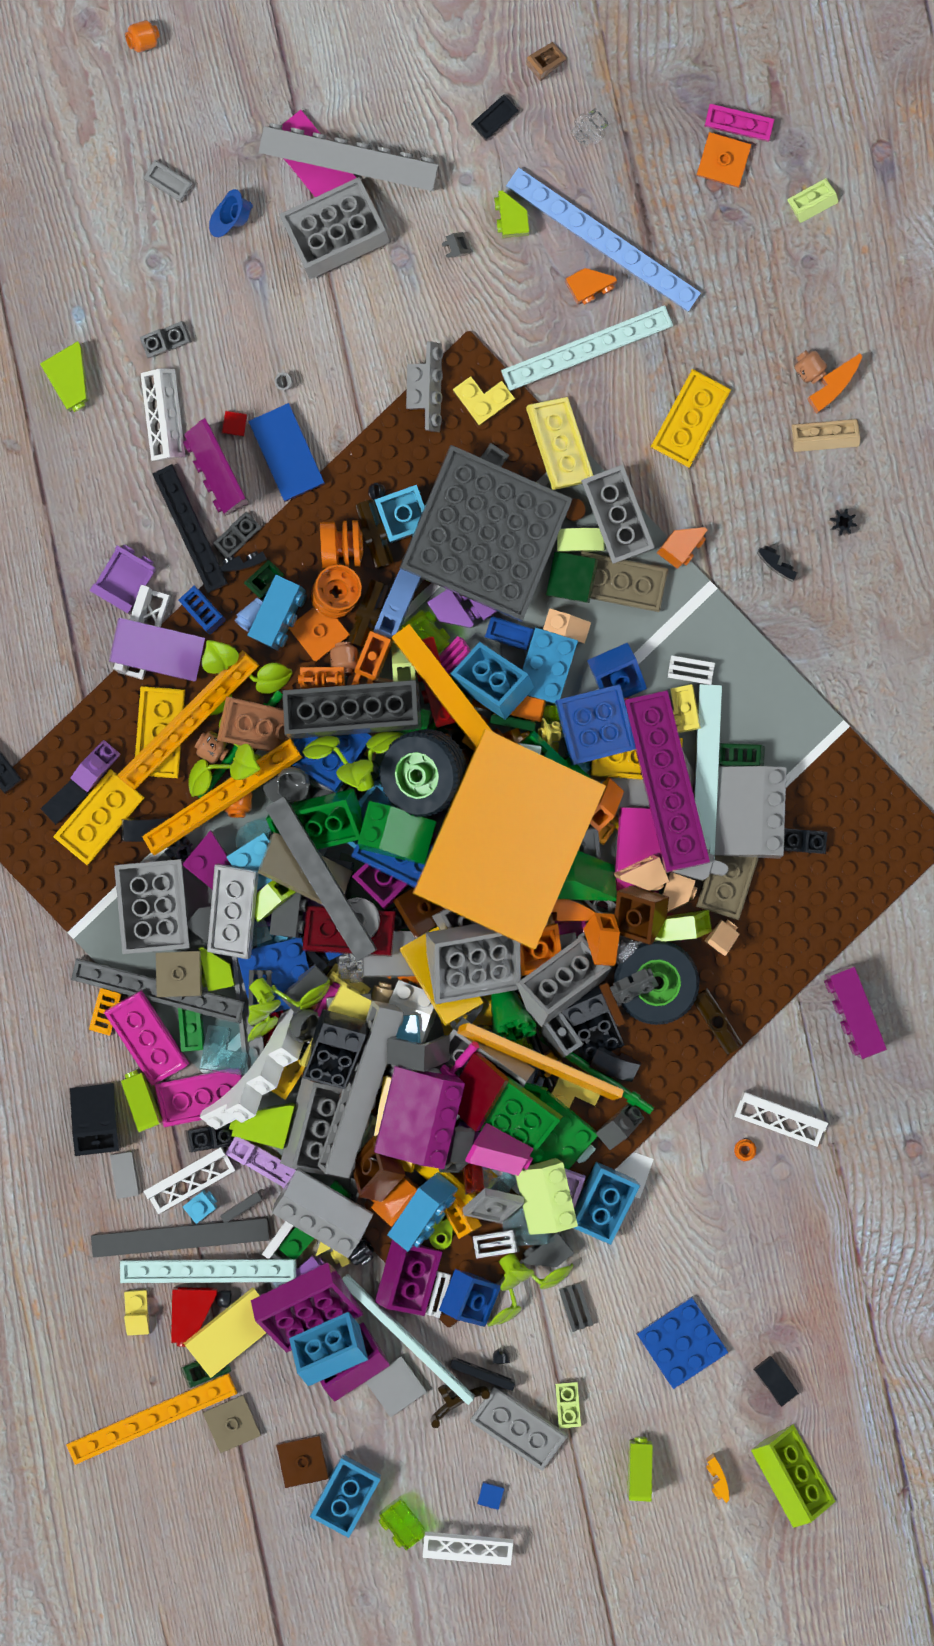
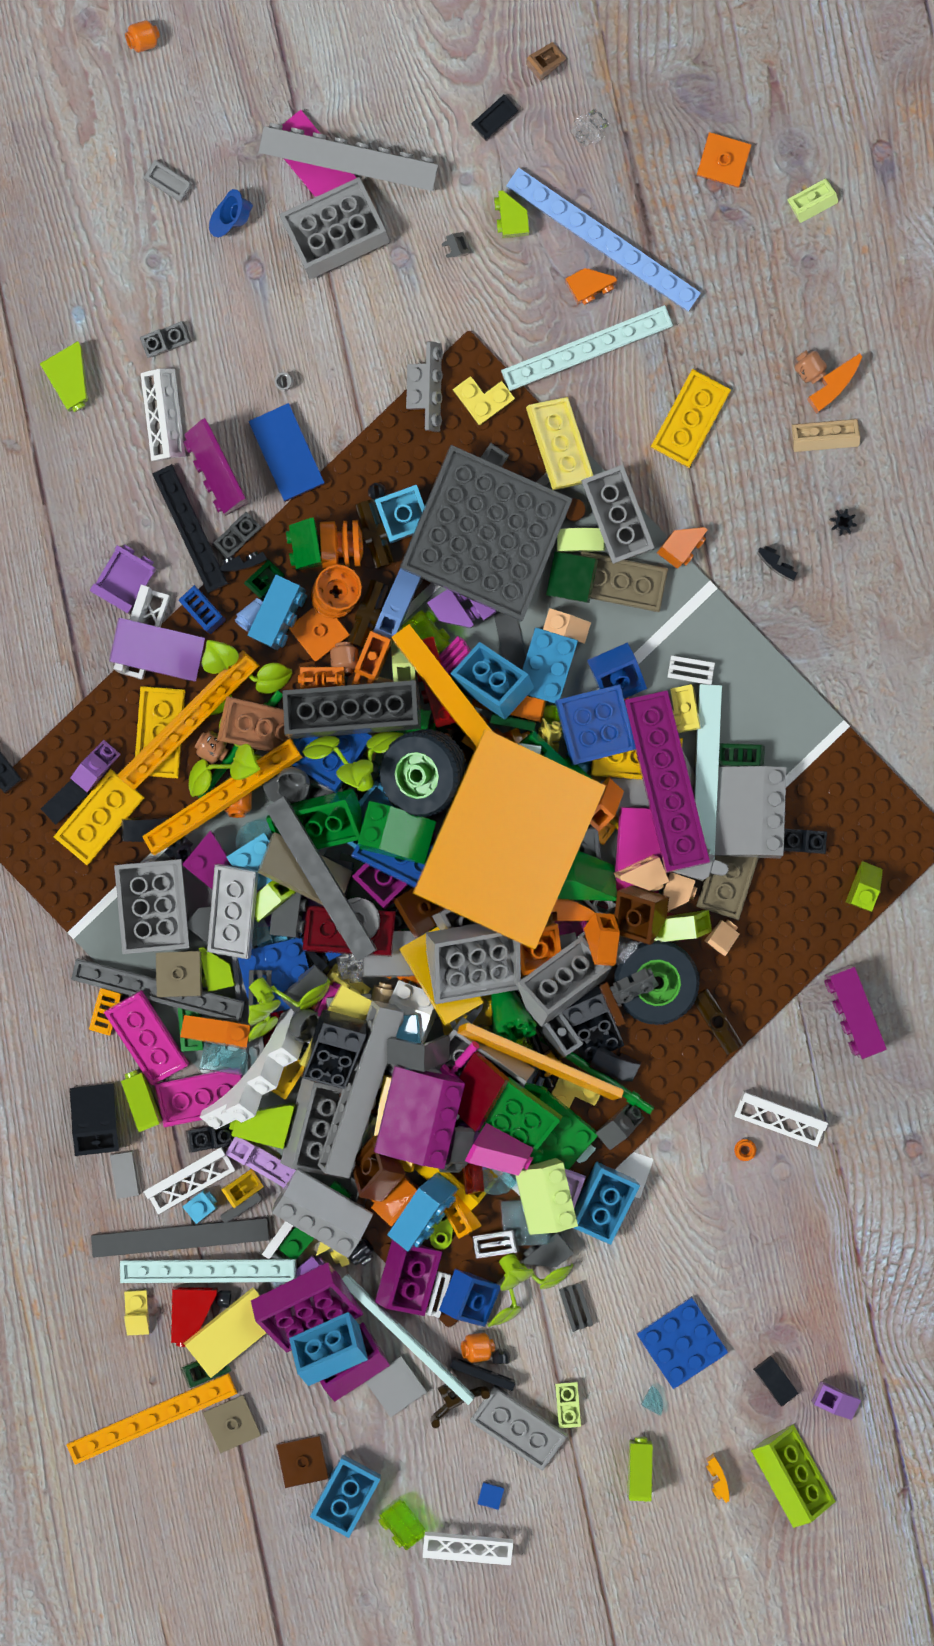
red tile [222,411,248,437] -> none
light grey tile [463,1188,524,1223] -> none
blue tile [485,616,534,651] -> none
dark pink plate [704,104,774,142] -> none
none -> orange slope [180,1015,250,1050]
none -> yellow slope [222,1169,264,1208]
none -> green slope [285,517,322,570]
none -> orange head [461,1332,495,1363]
none -> clear light blue tile [641,1385,663,1416]
none -> medium lavender slope [811,1381,861,1420]
none -> lime slope [846,861,883,912]

